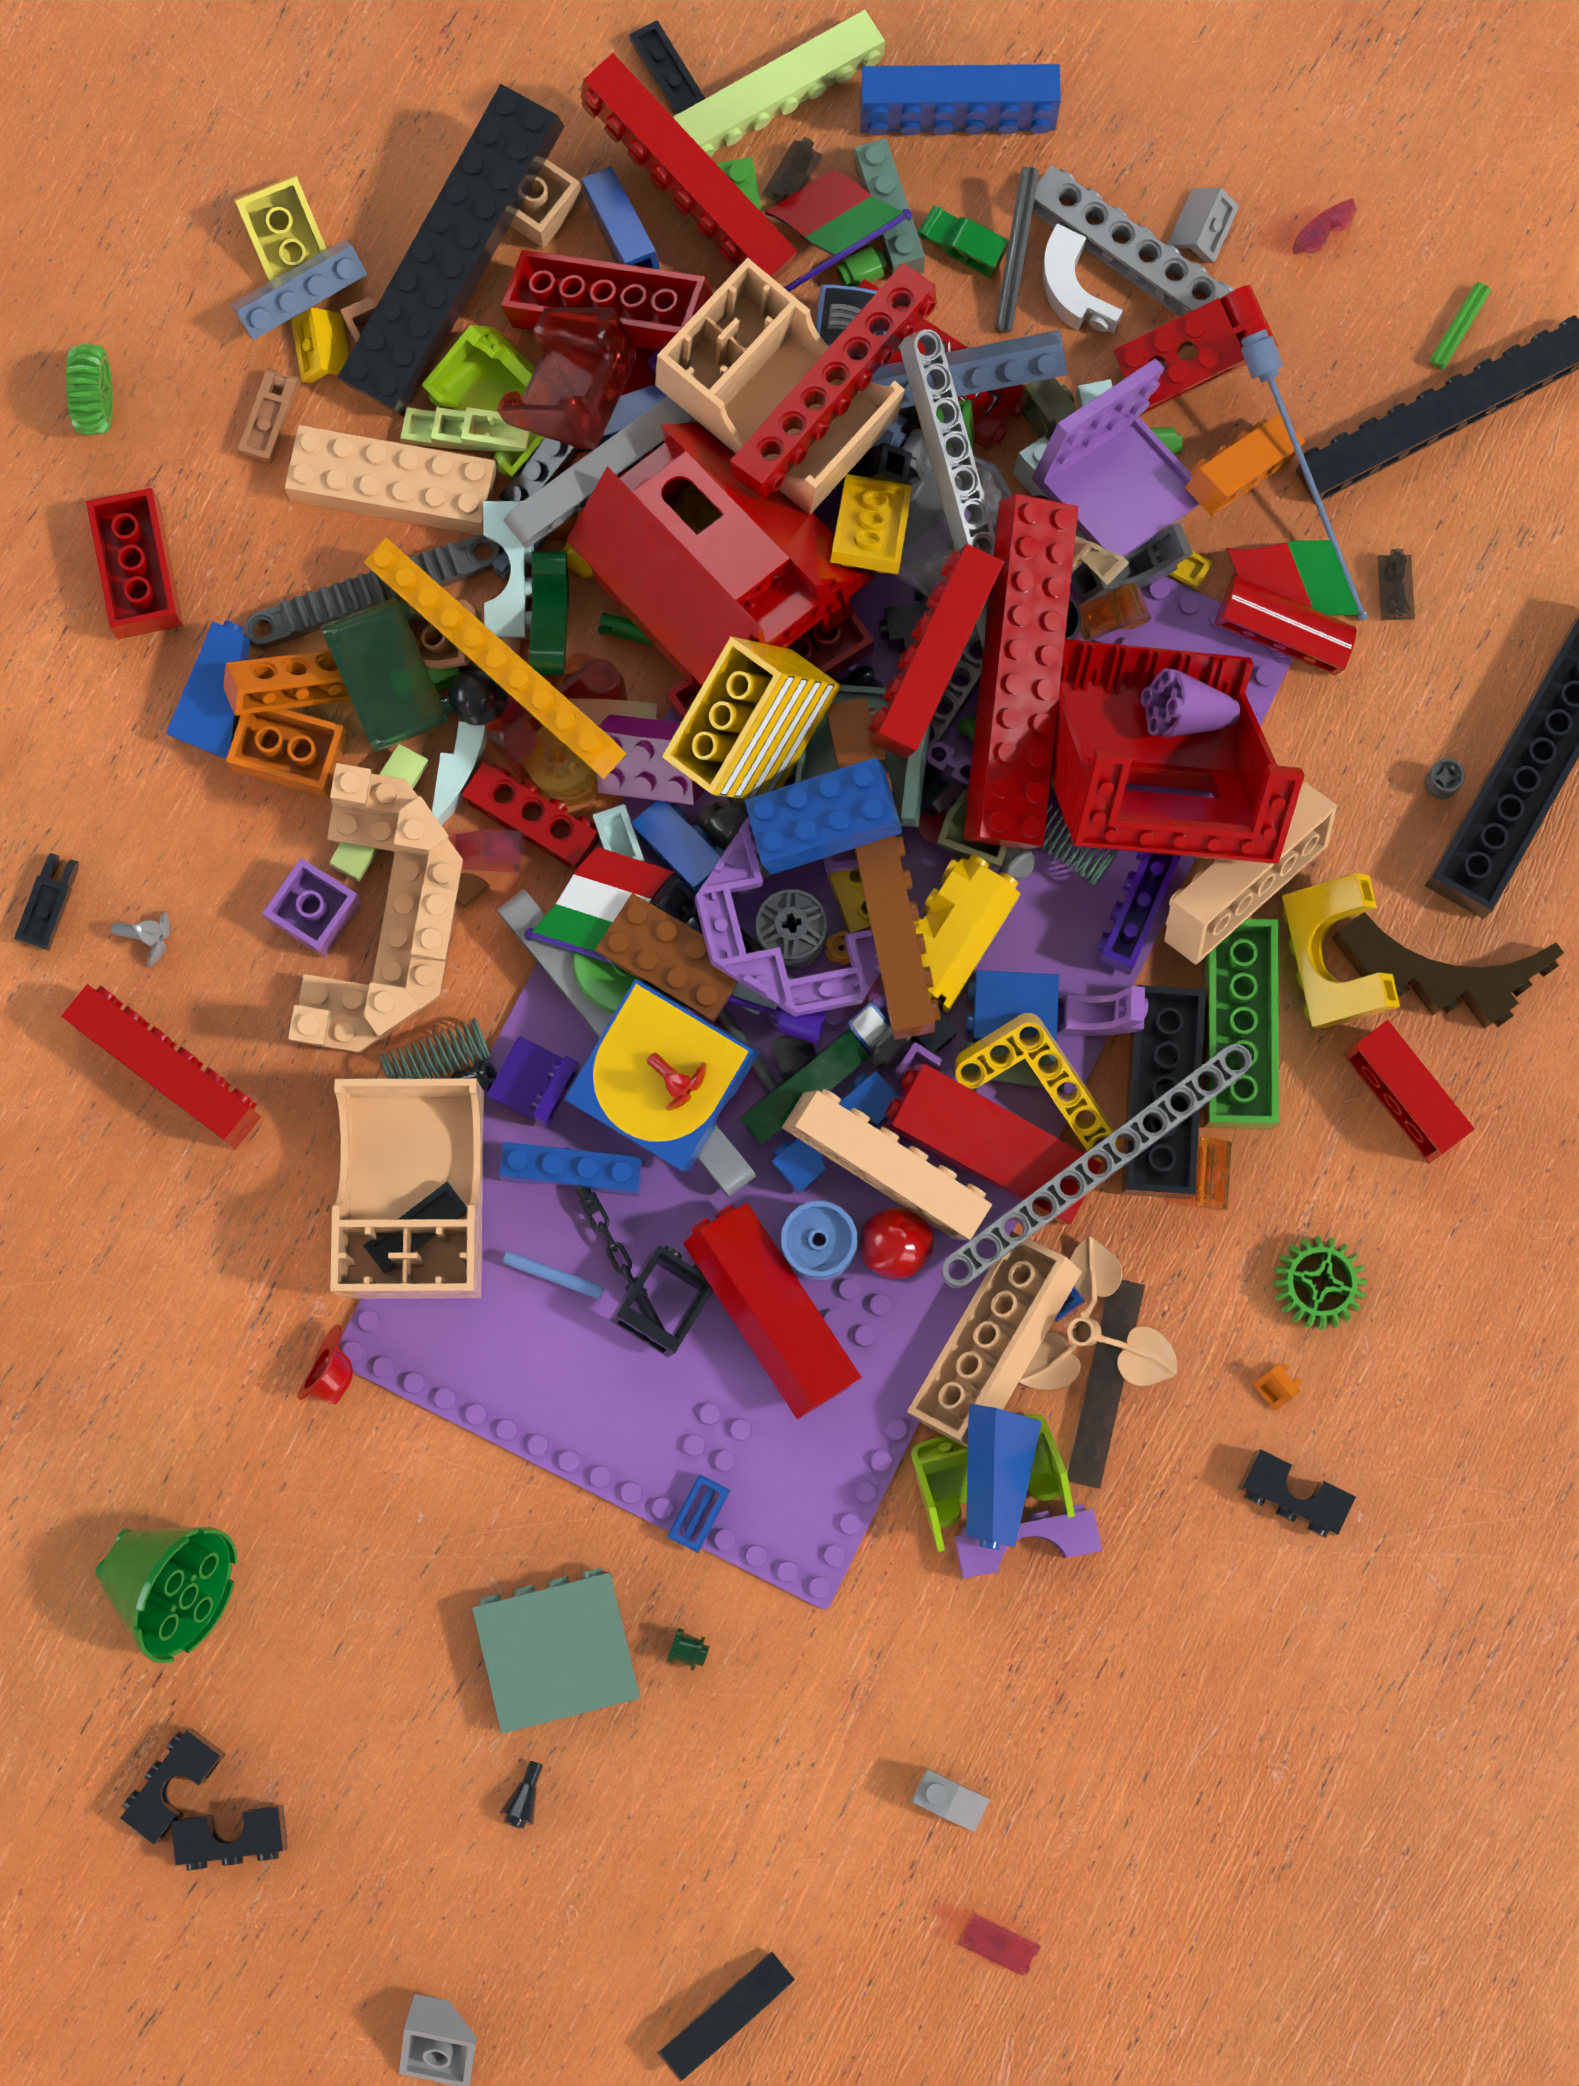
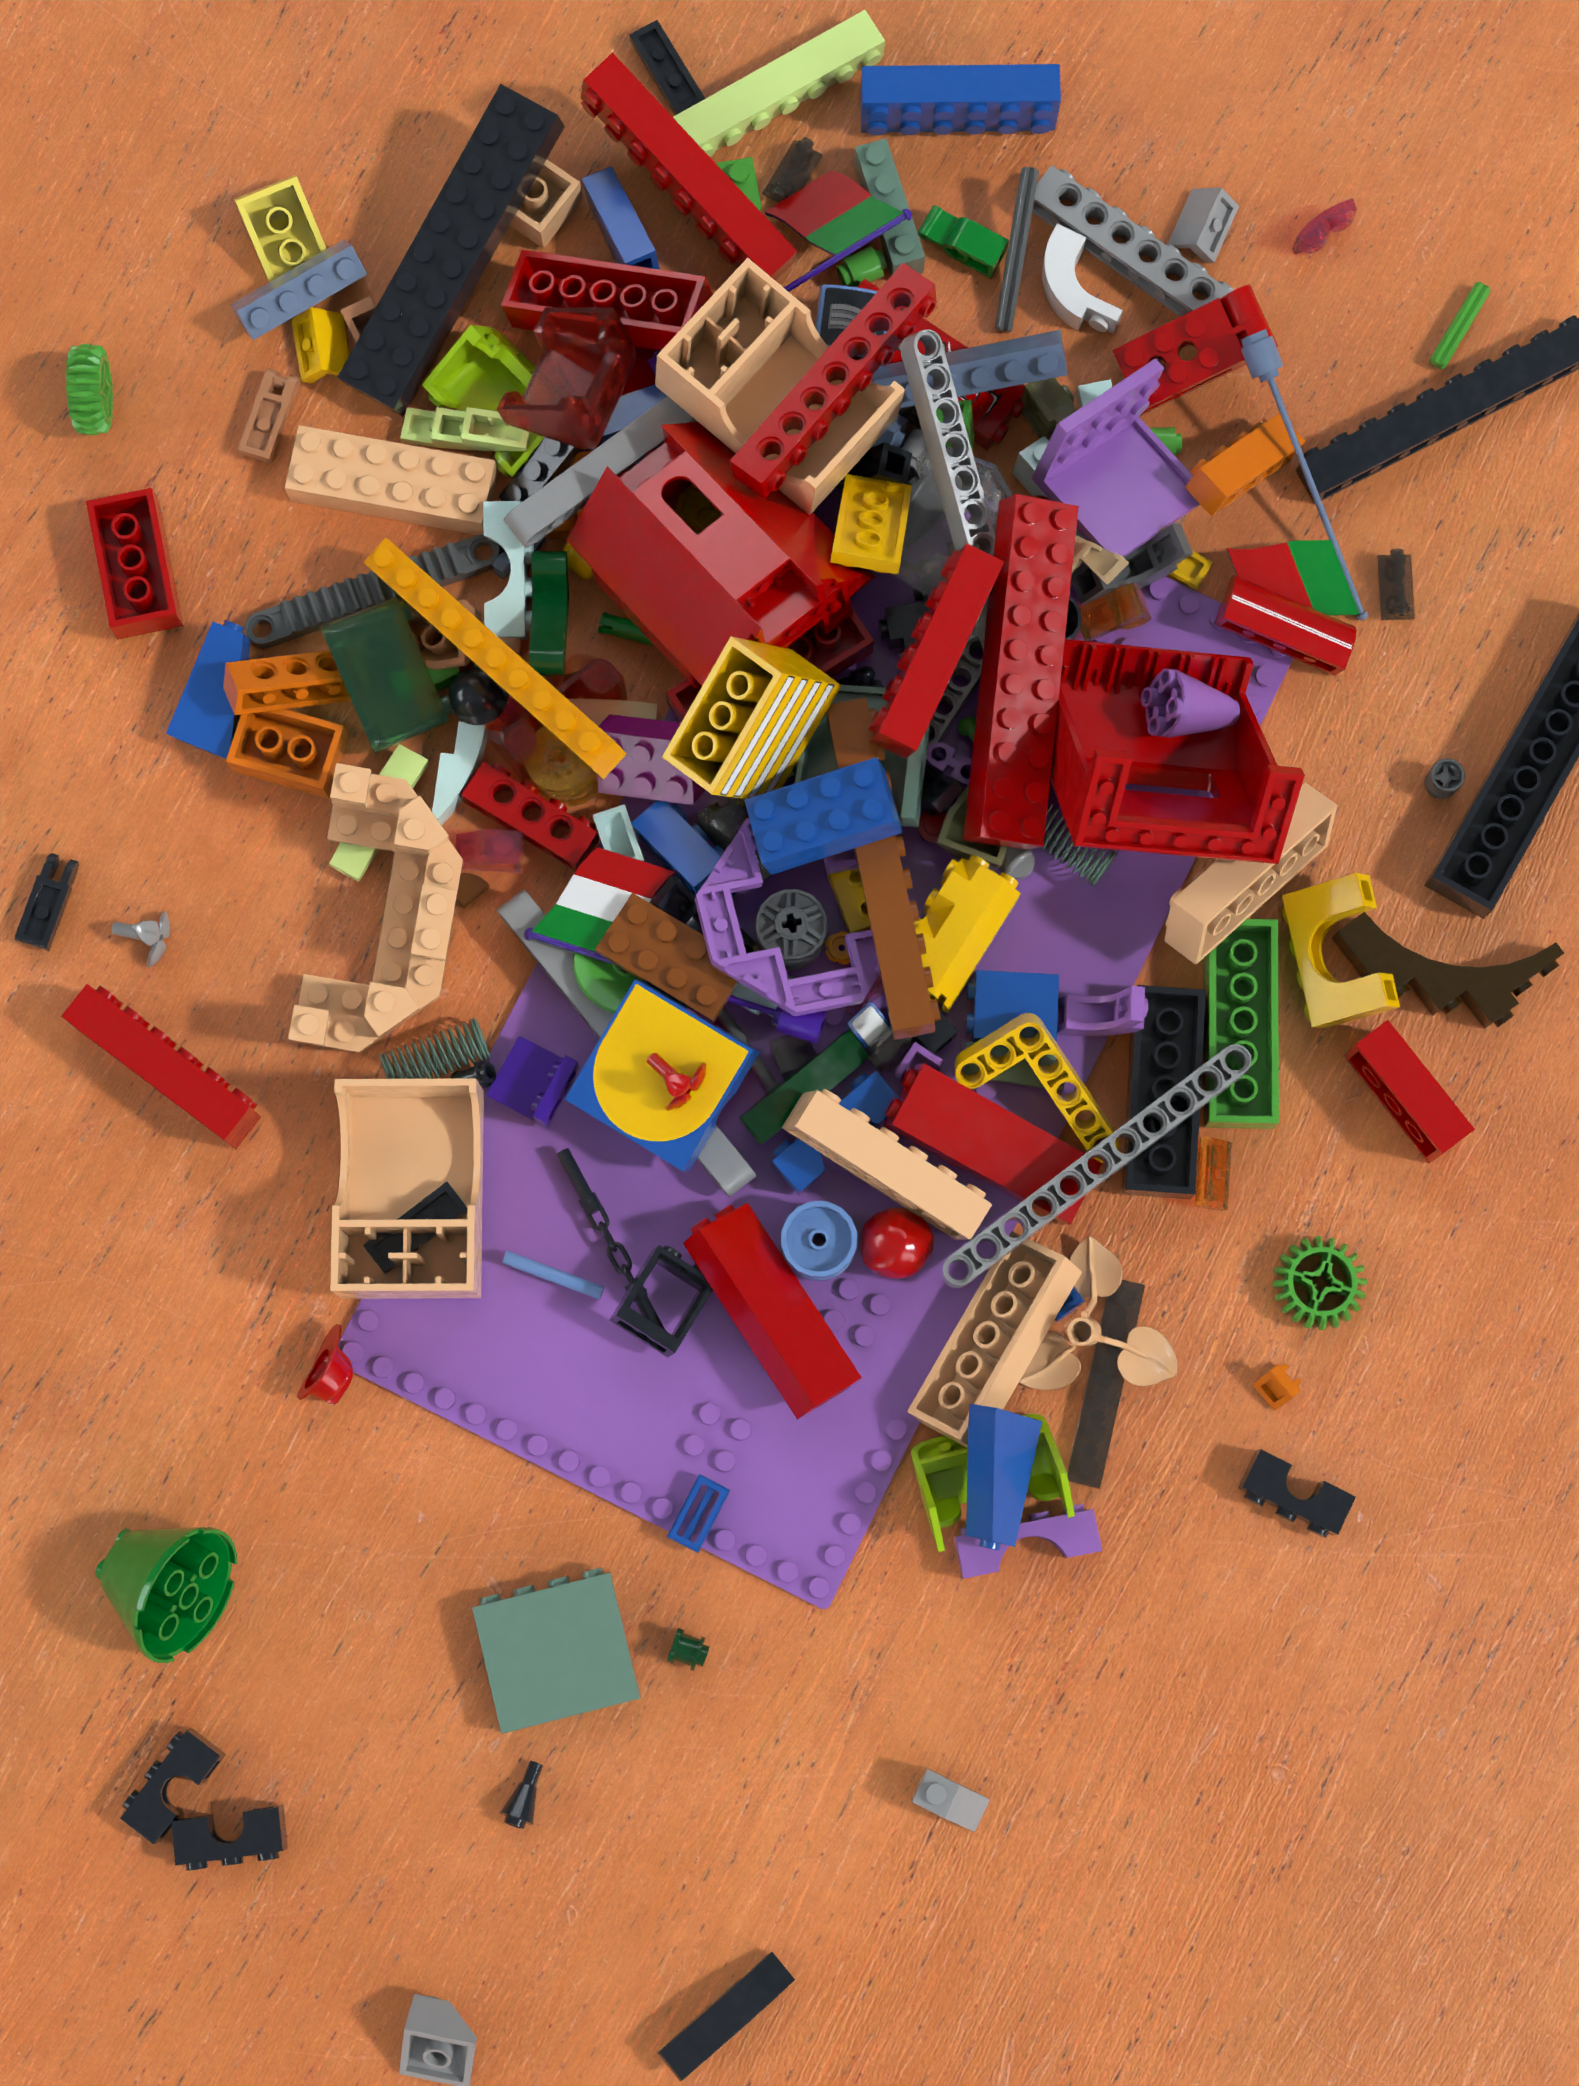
medium lavender brick [262,858,363,958] -> none
blue arch [499,1142,643,1197] -> none
clear pink hinge [958,1911,1041,1976] -> none
dark purple brick [1096,852,1181,975] -> none

